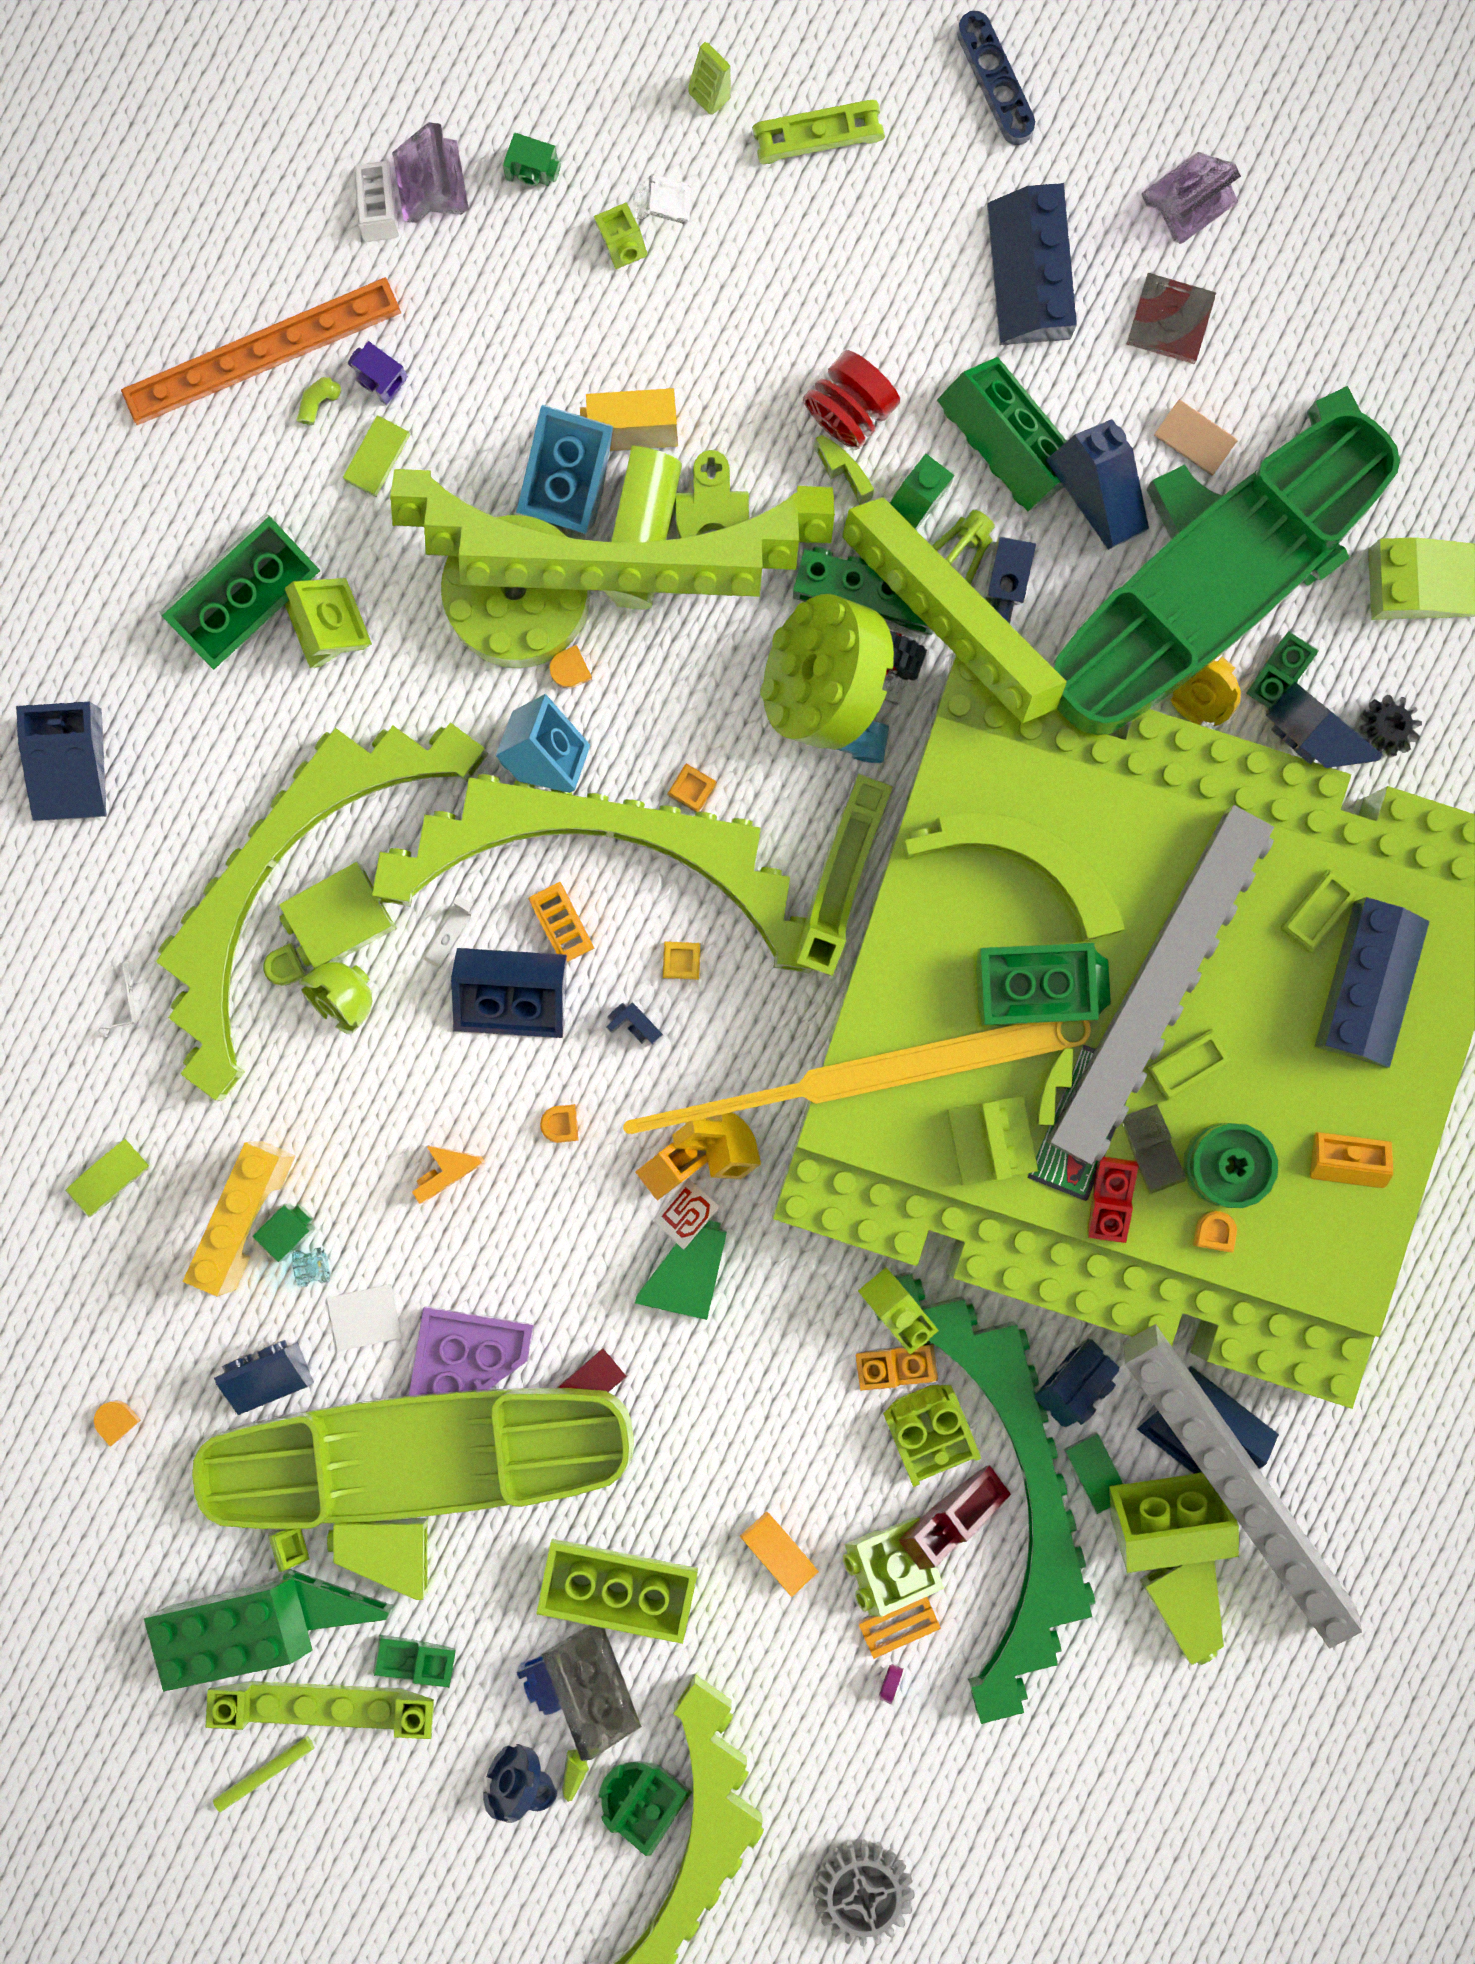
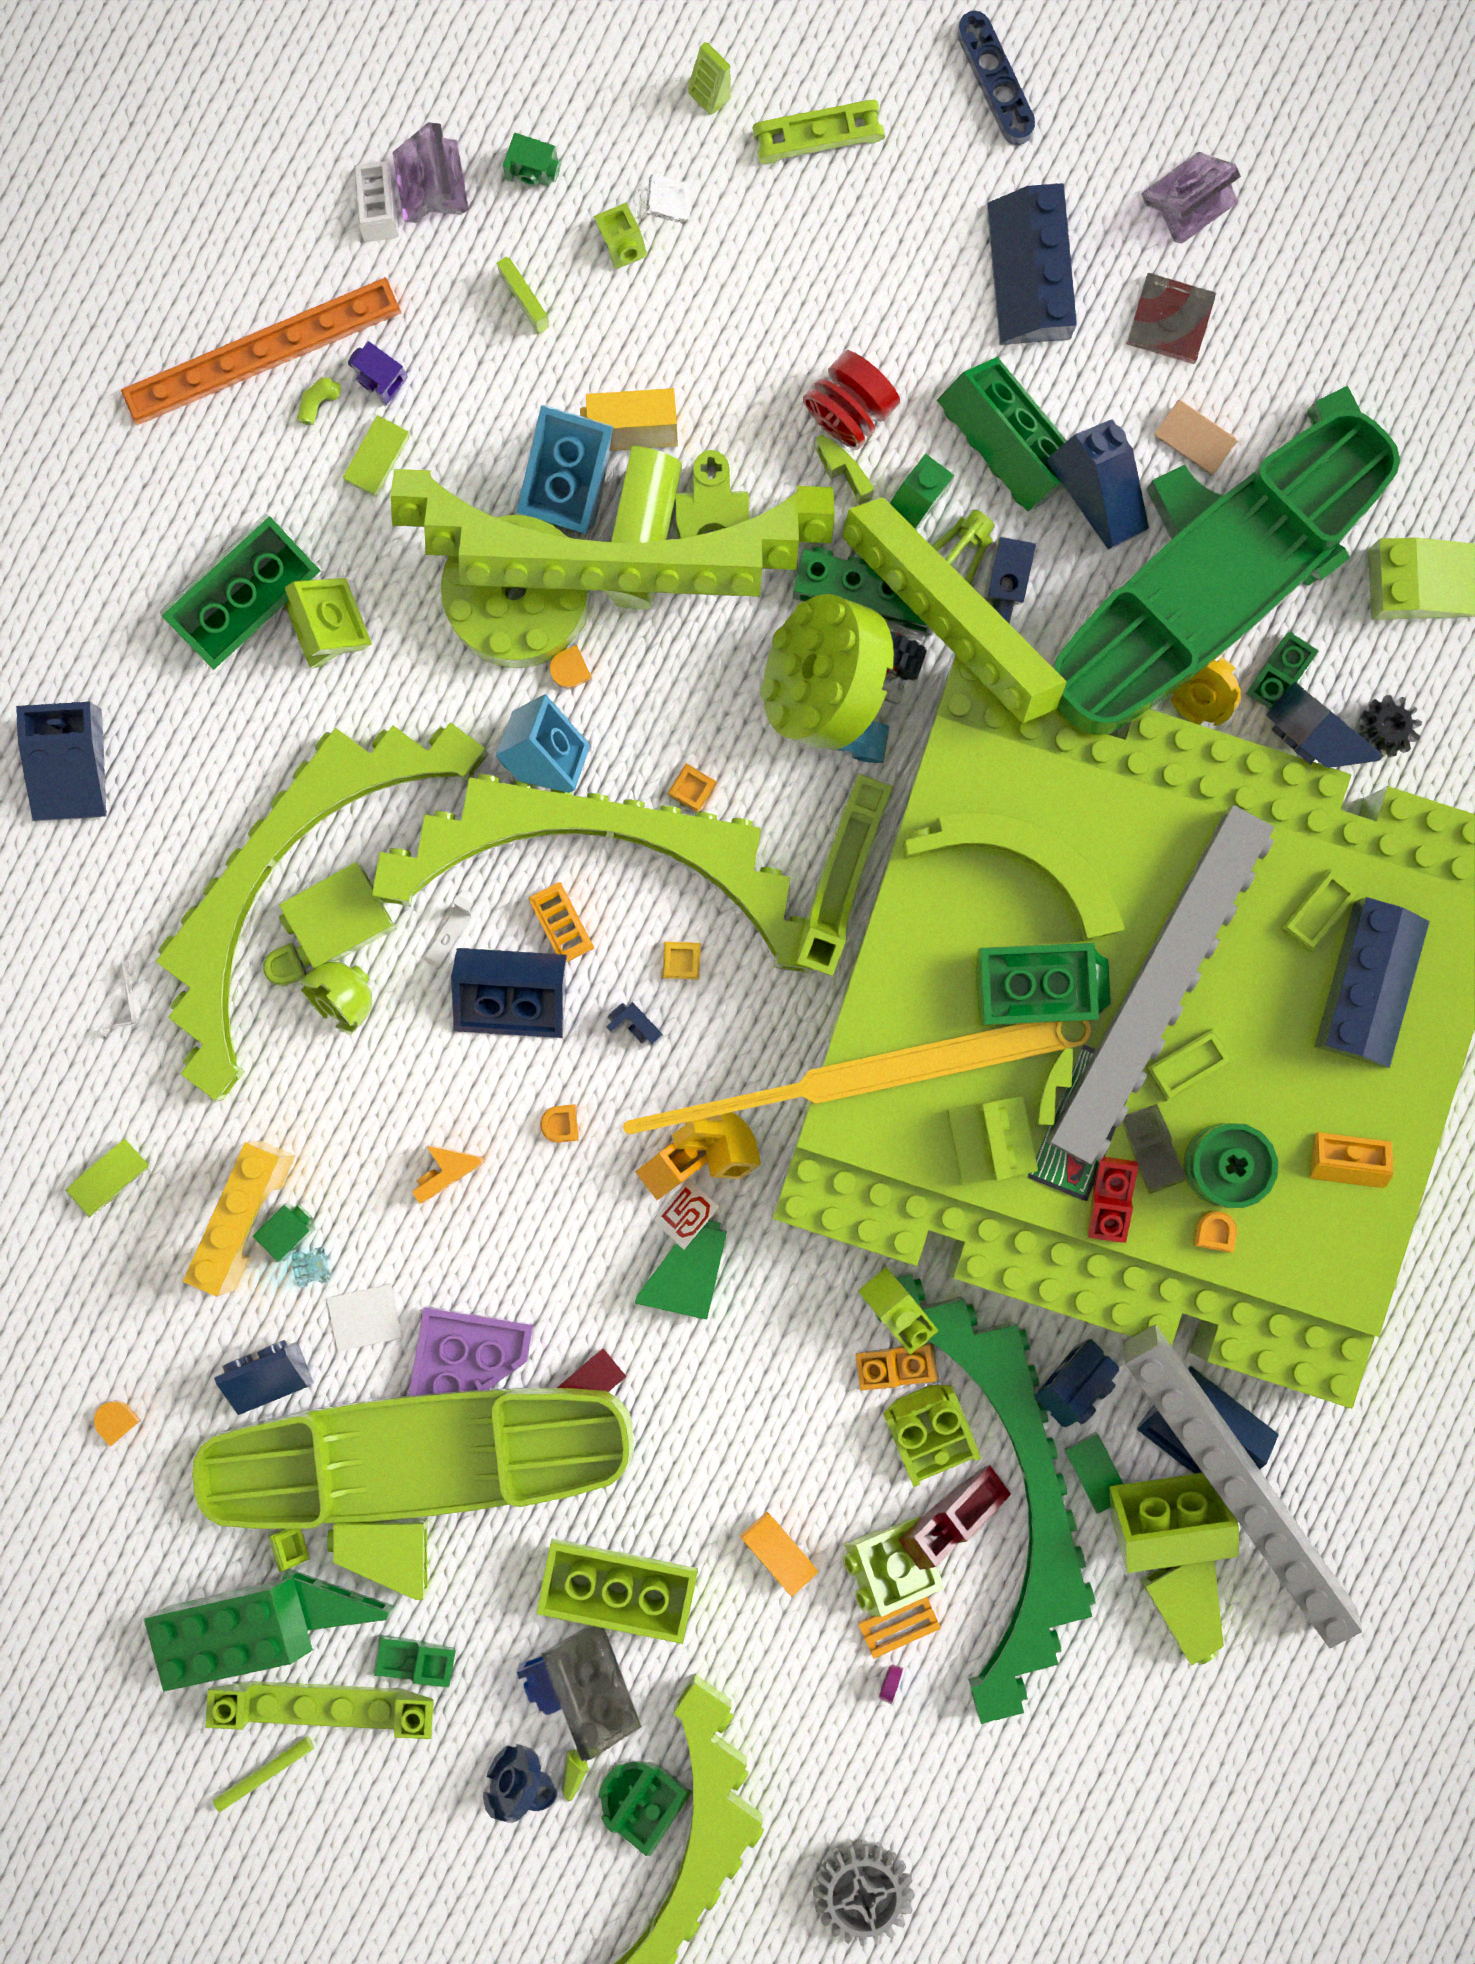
none -> lime tile [496,256,550,334]

